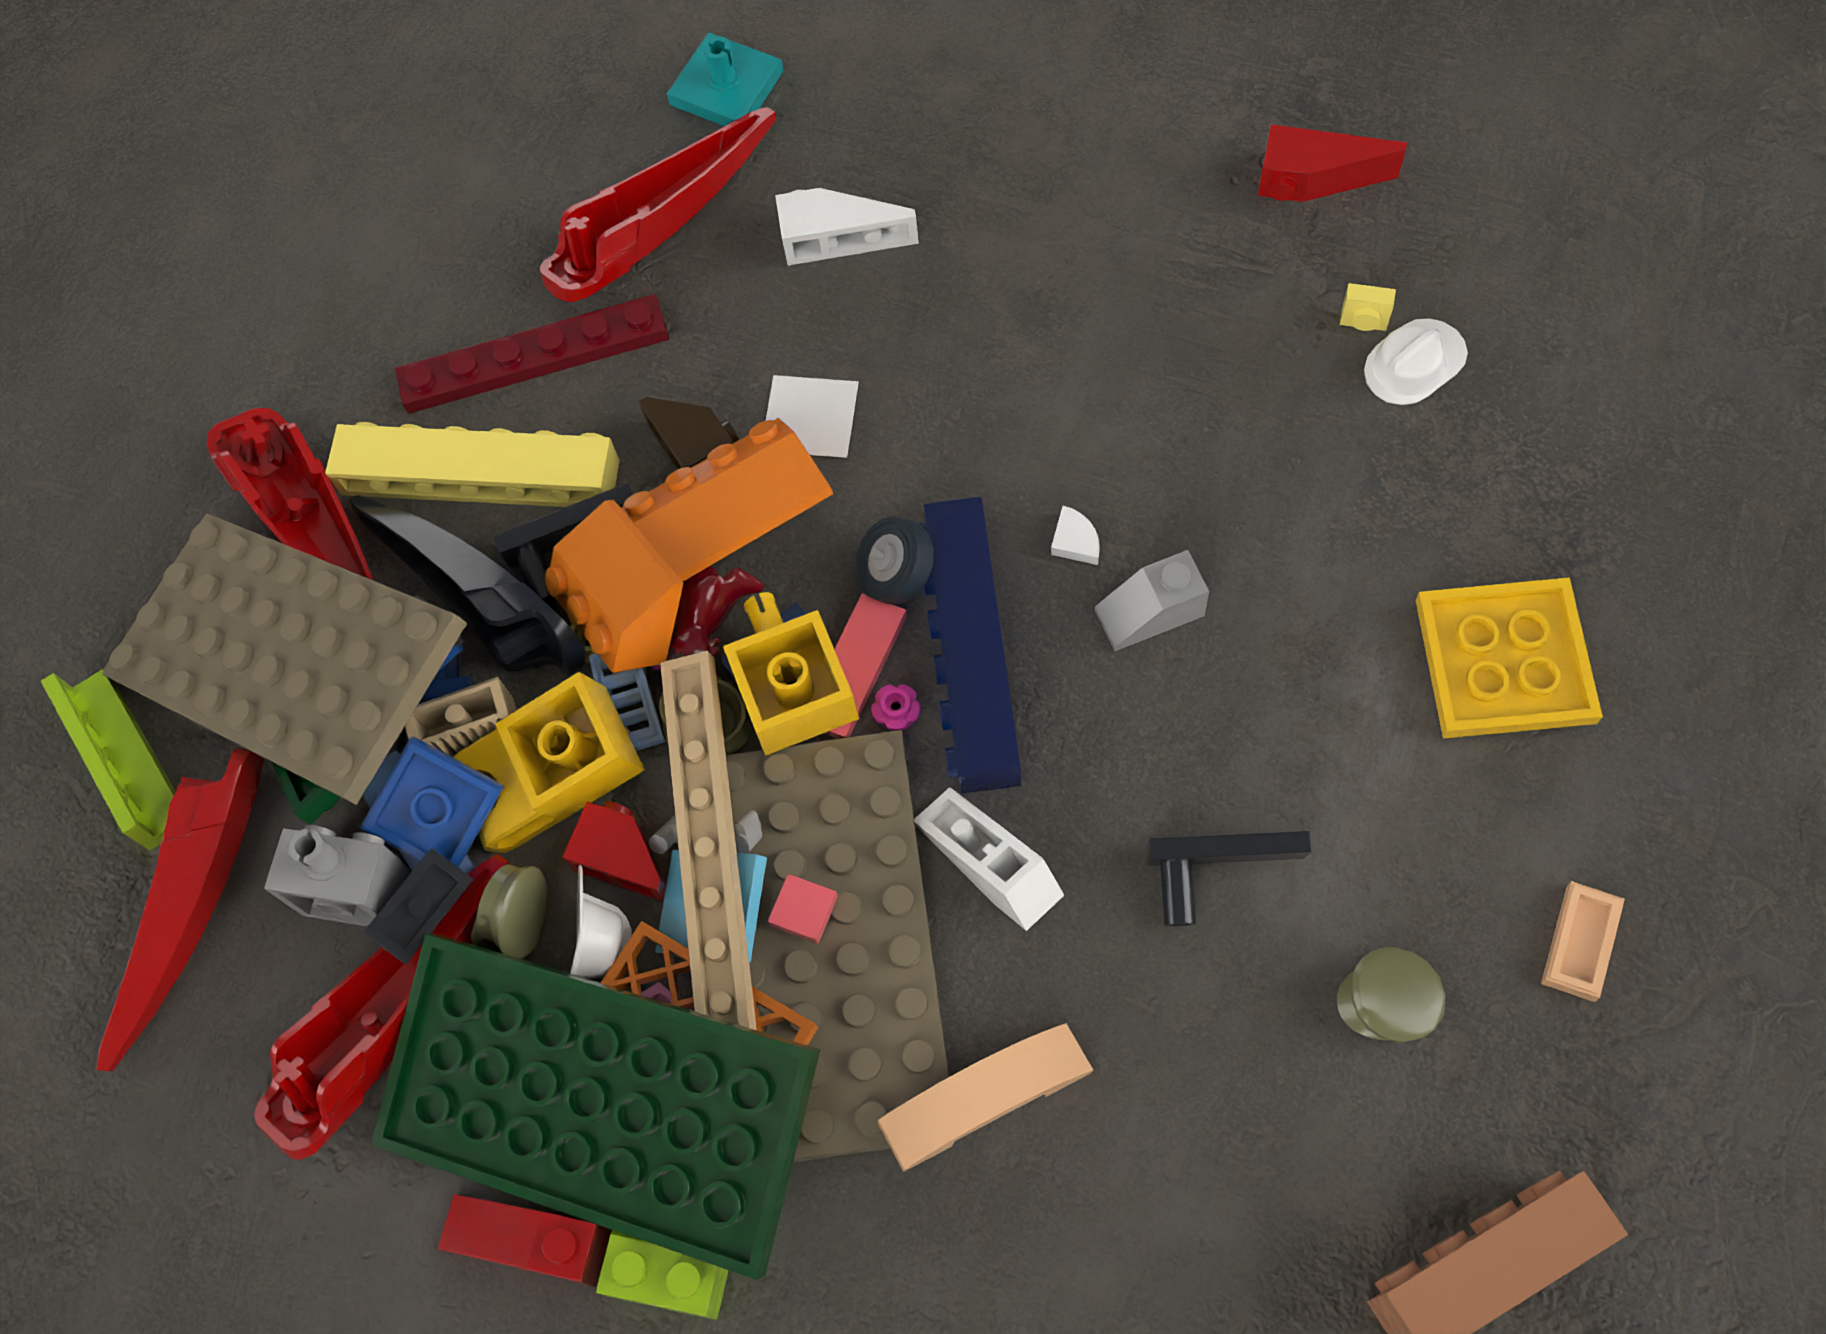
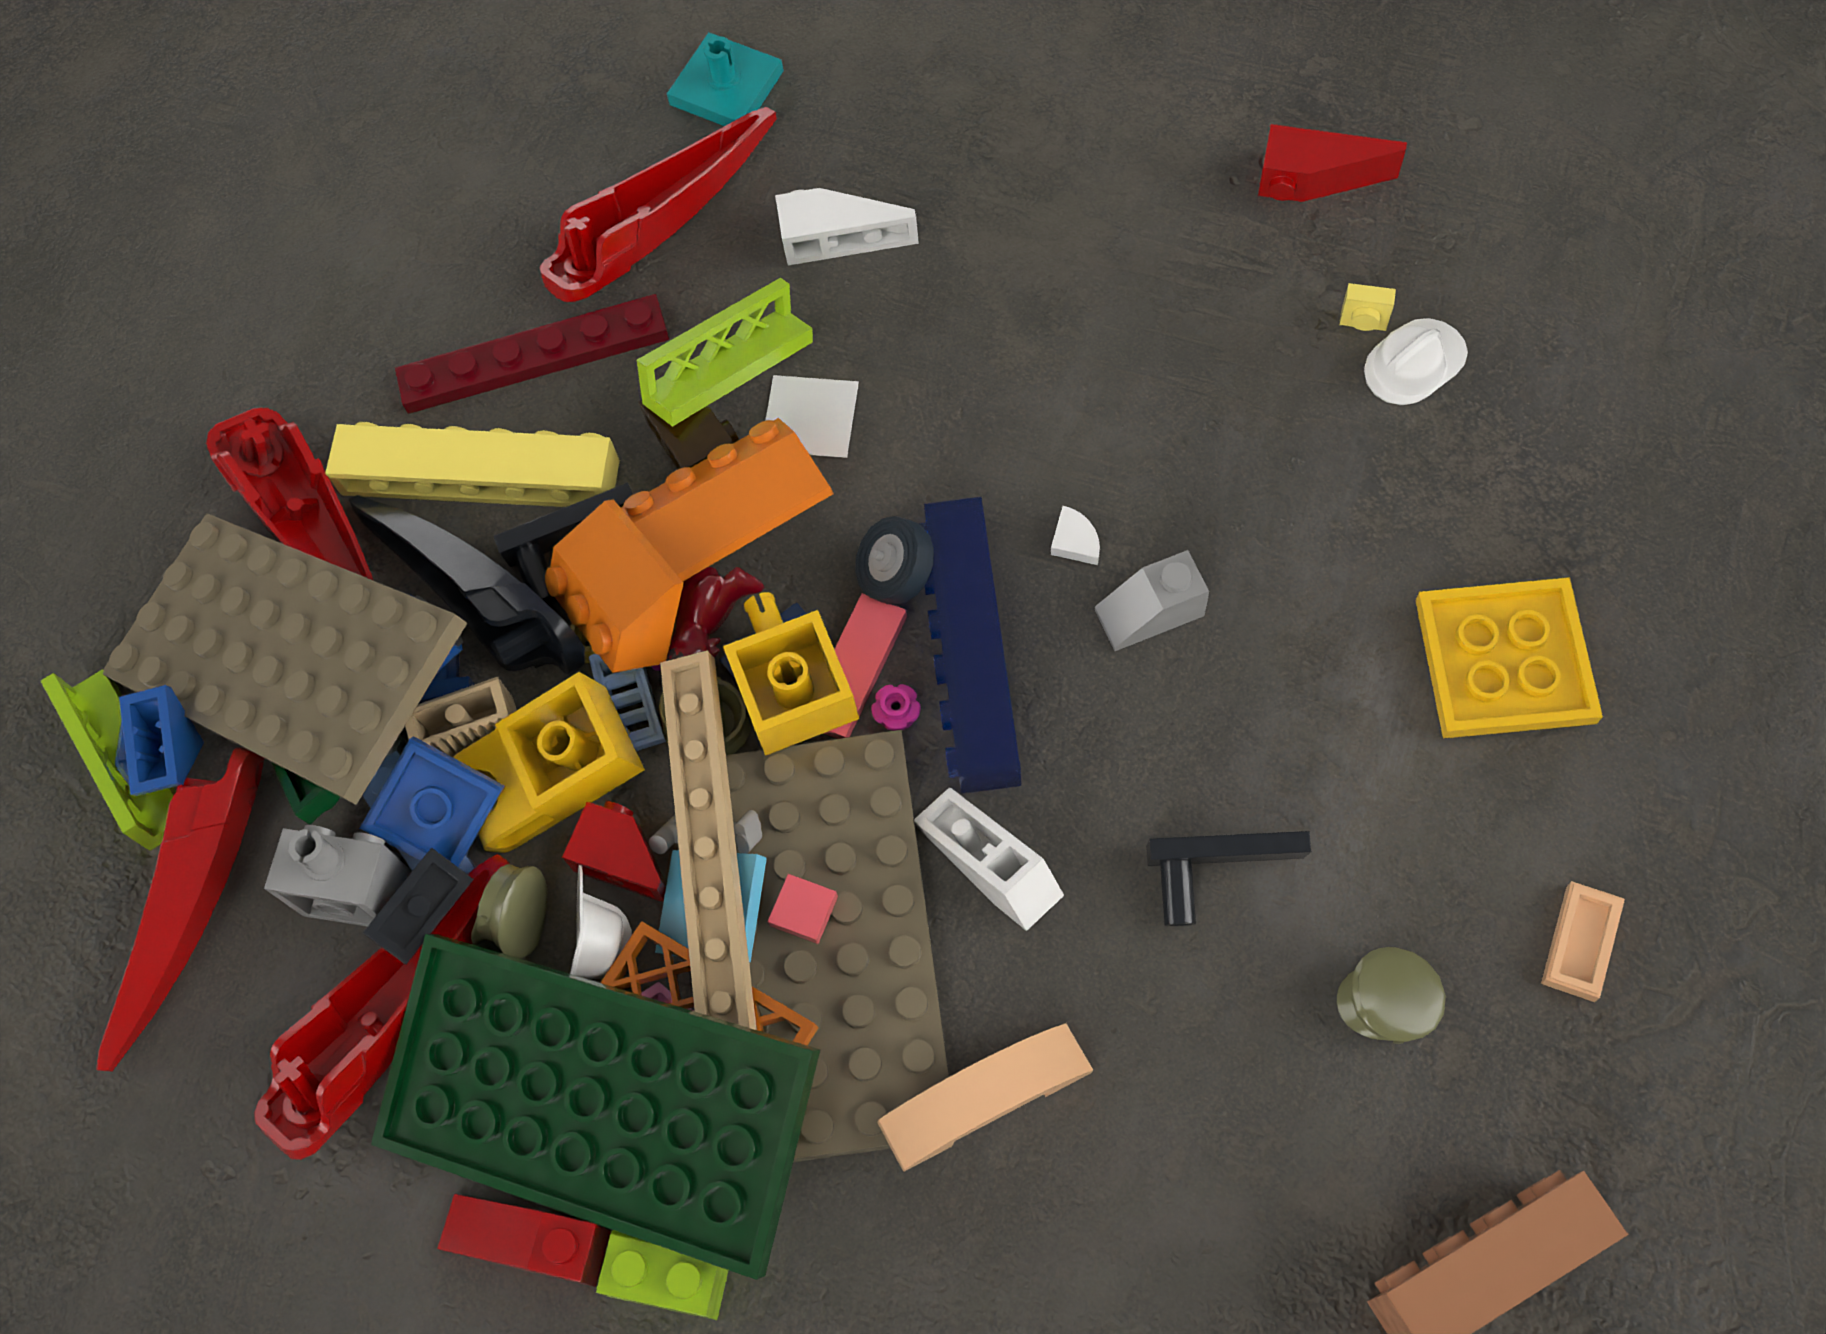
none -> blue slope [114,685,204,796]
none -> lime fence [637,278,813,427]

